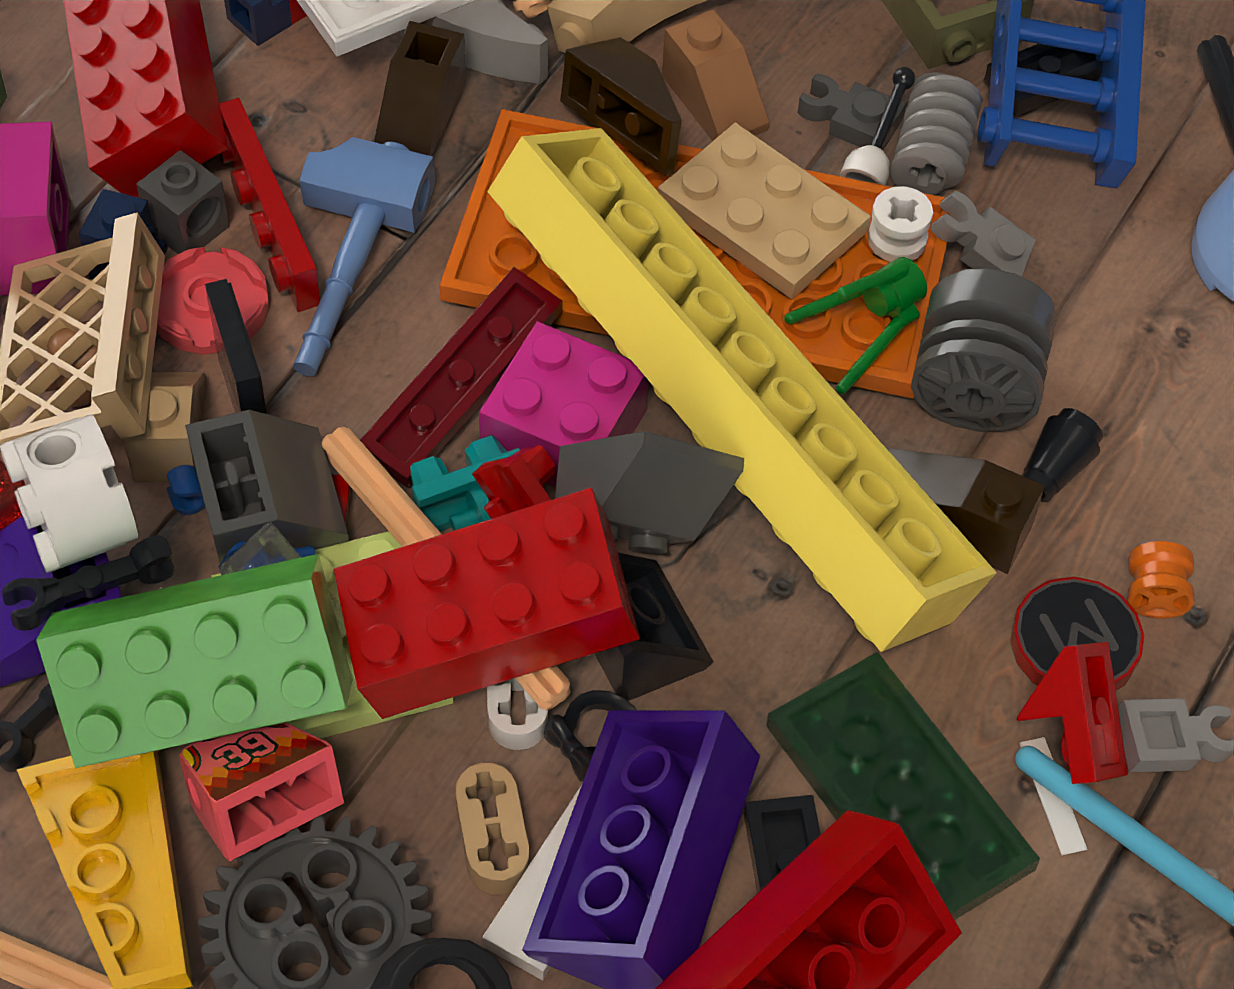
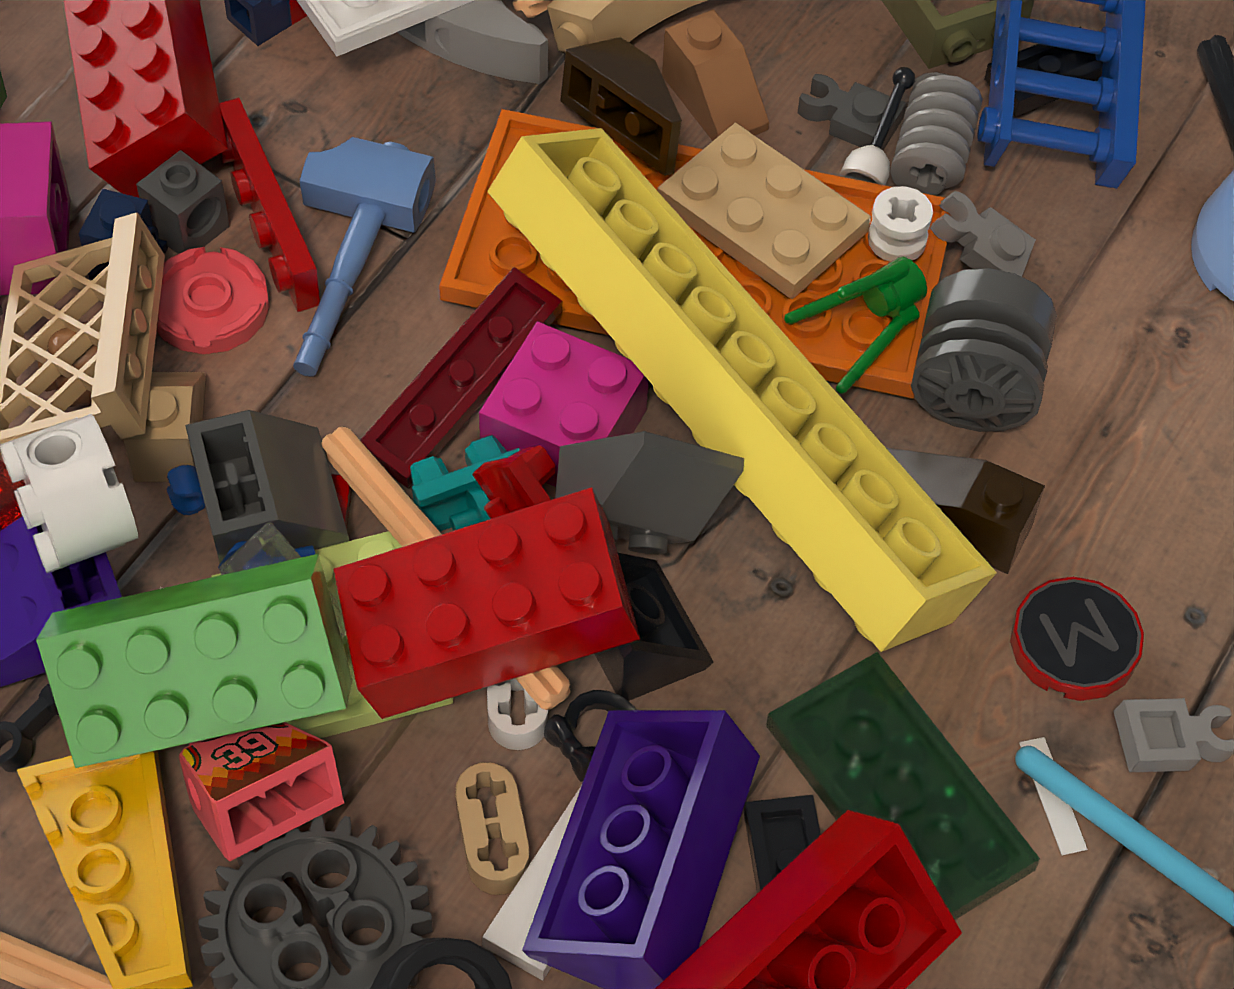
black piece [2,535,175,631] -> none
black tile [205,279,267,414] -> none
dark brown slope [374,21,466,156] -> none
red slope [1017,641,1128,784] -> none
black cone [1022,408,1103,502] -> none
orange wheel [1128,541,1194,619] -> none

